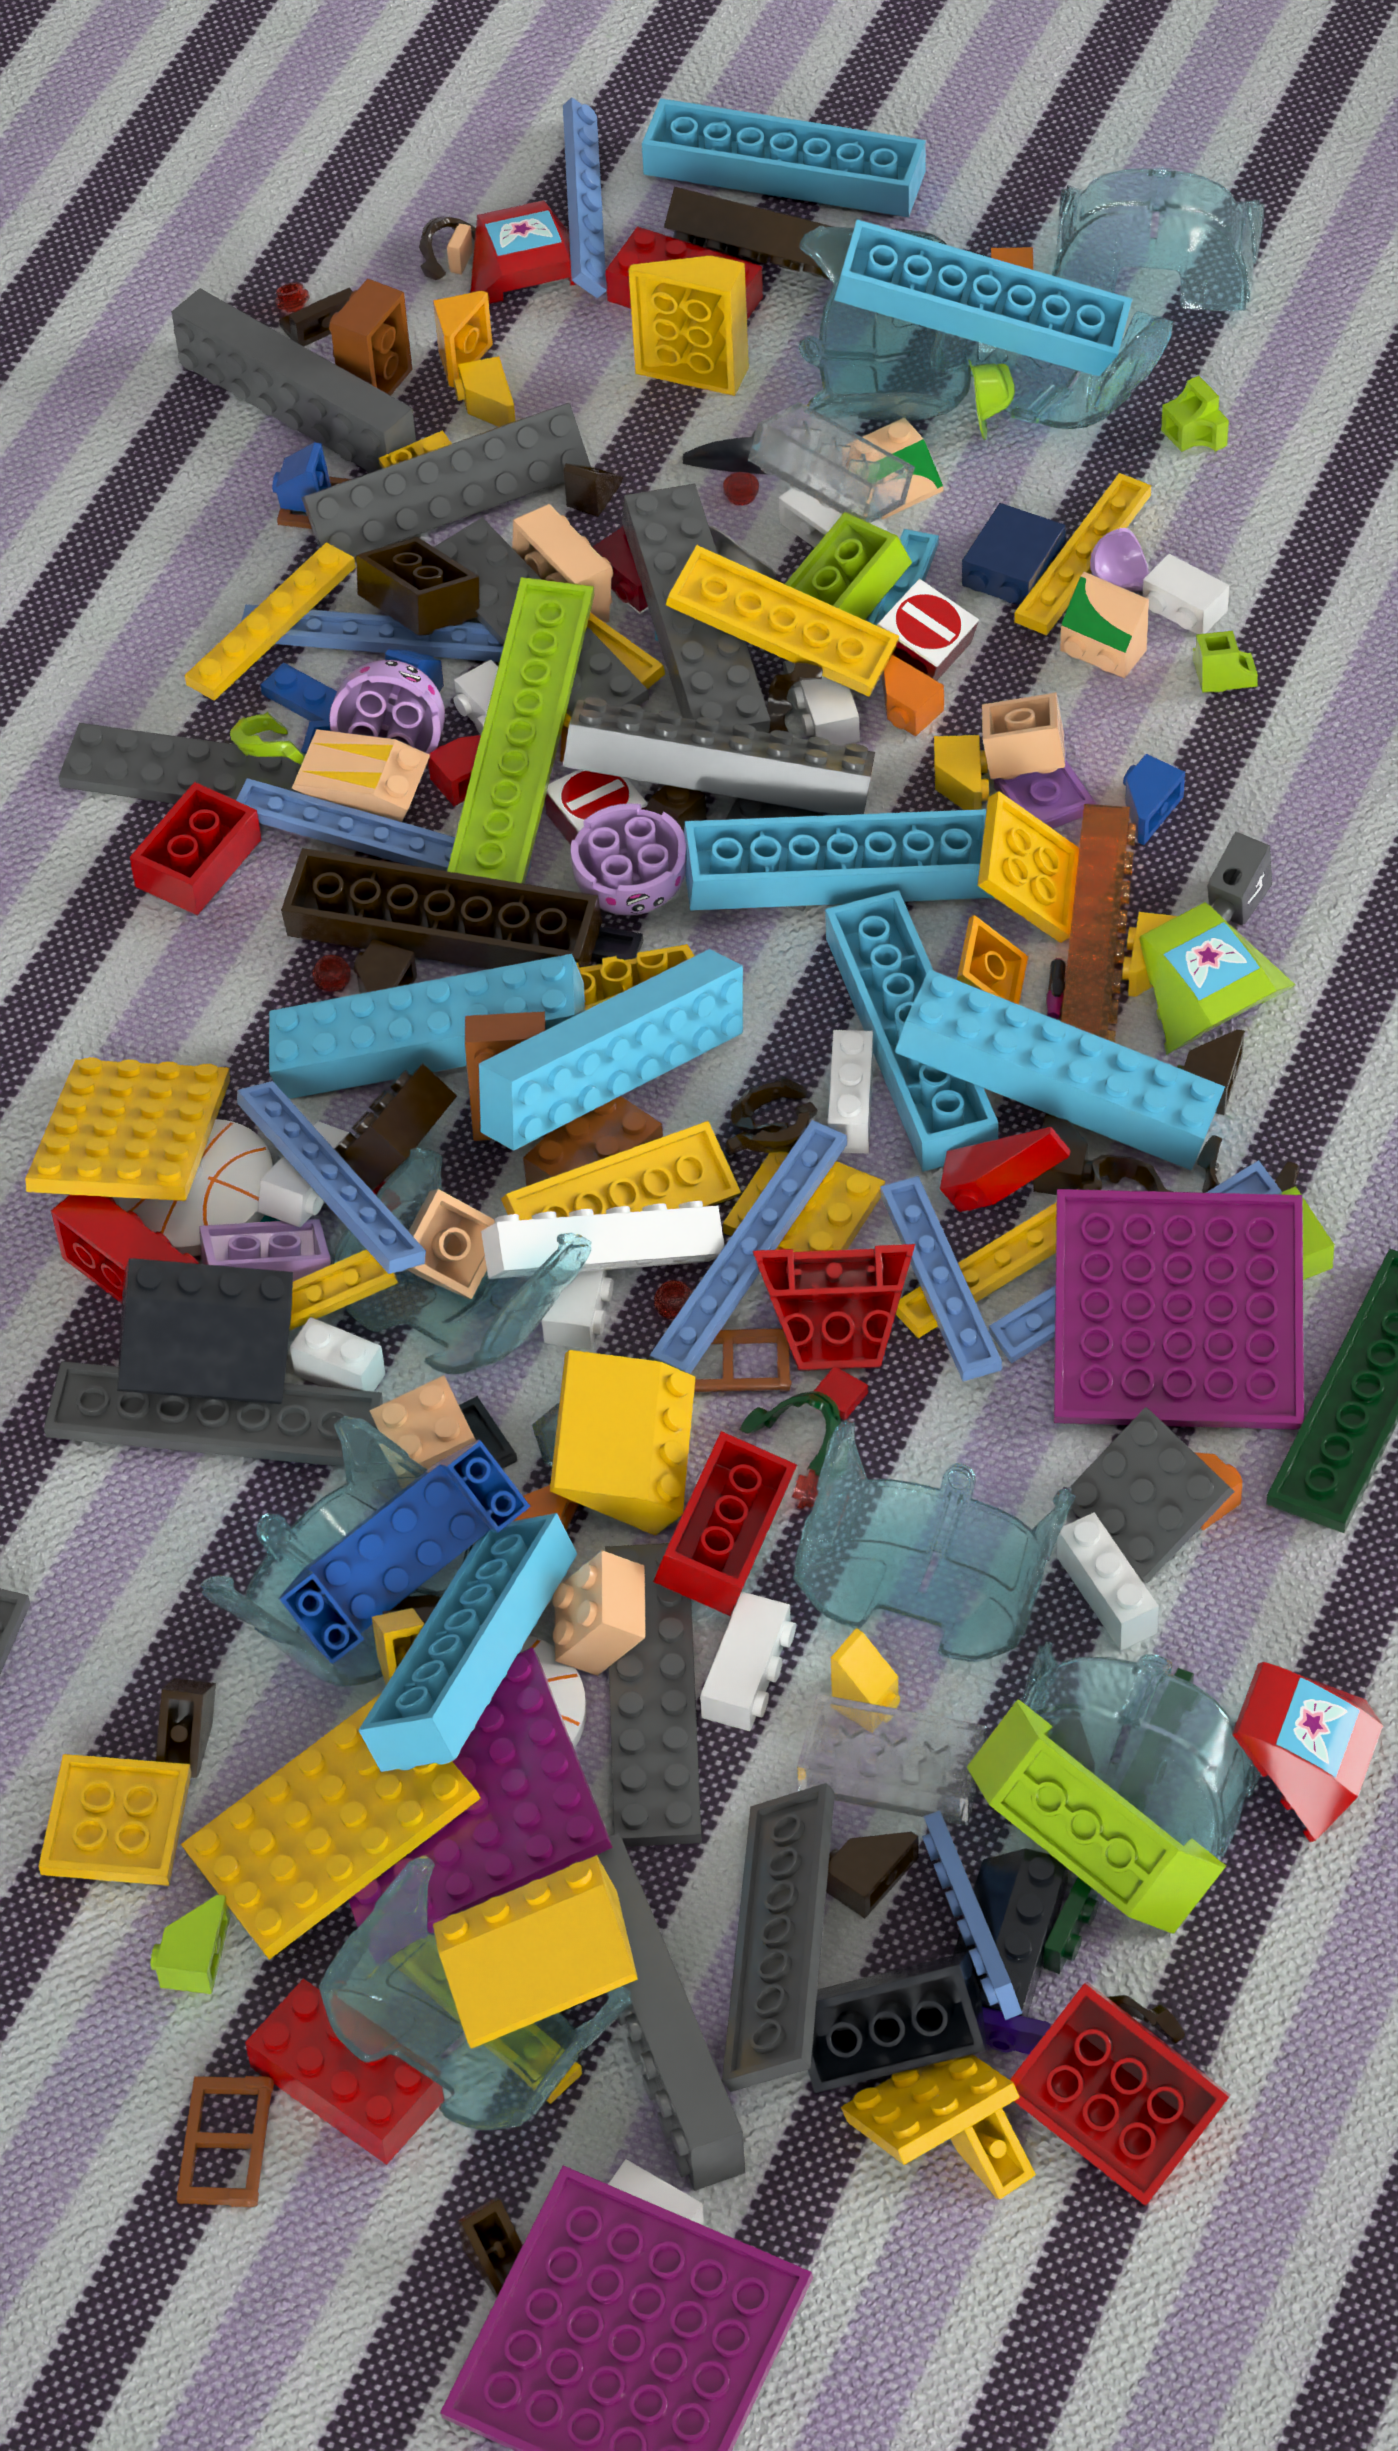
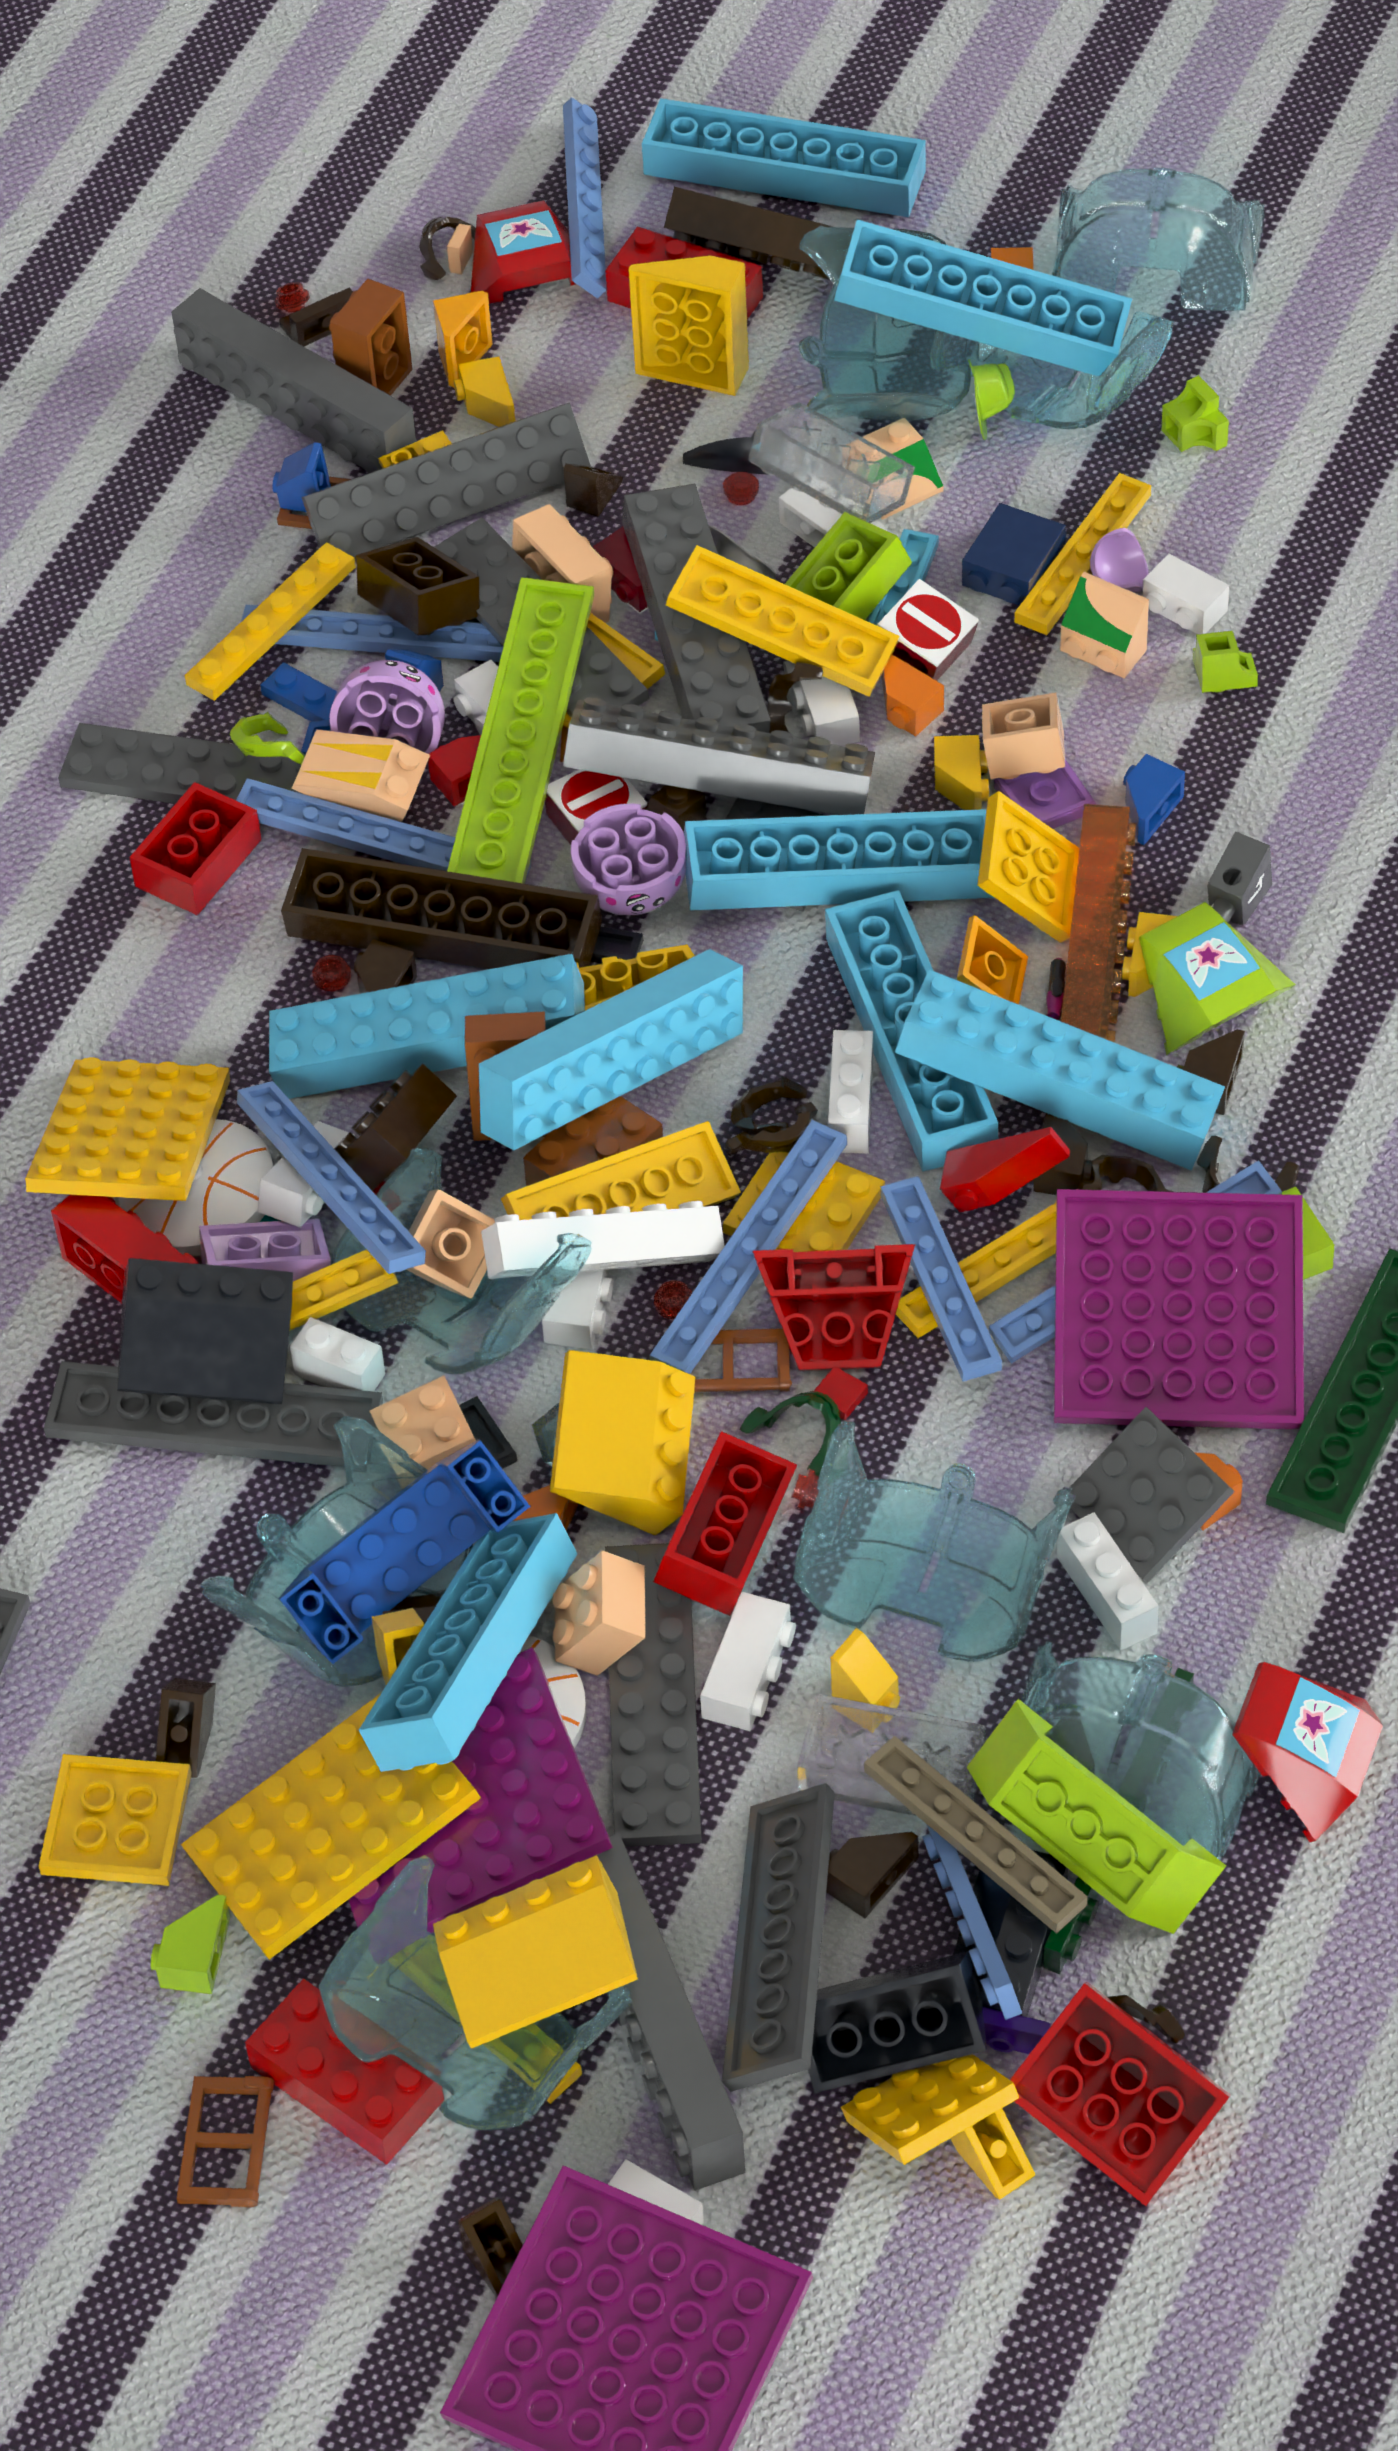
none -> dark tan plate [864,1735,1087,1934]

